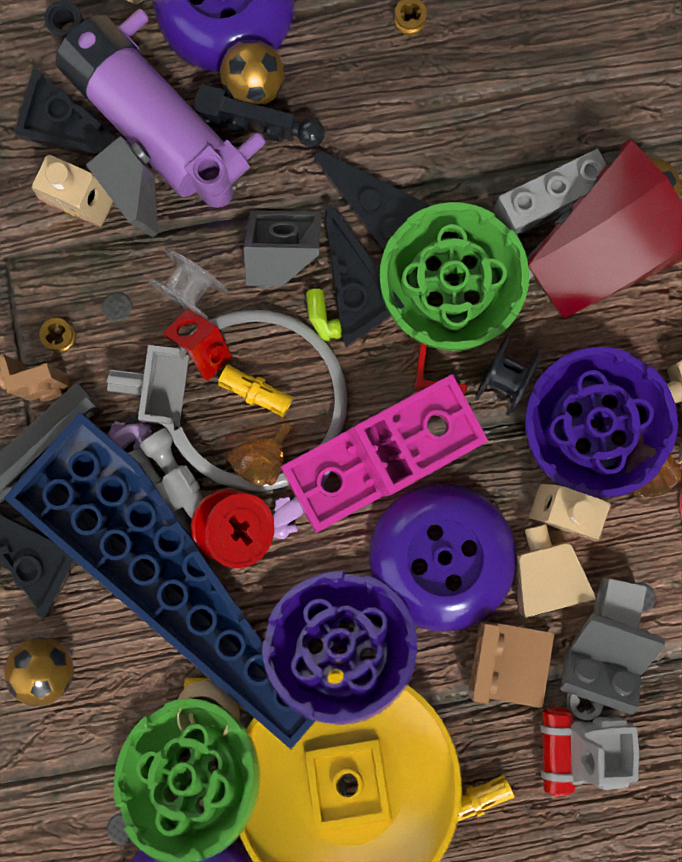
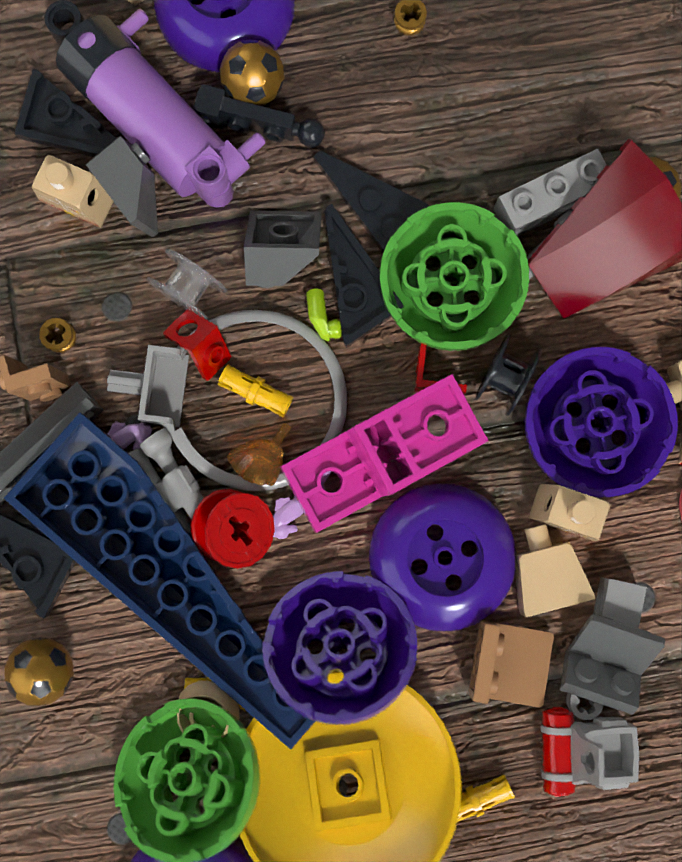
clear orange piece [625,433,682,498] -> none

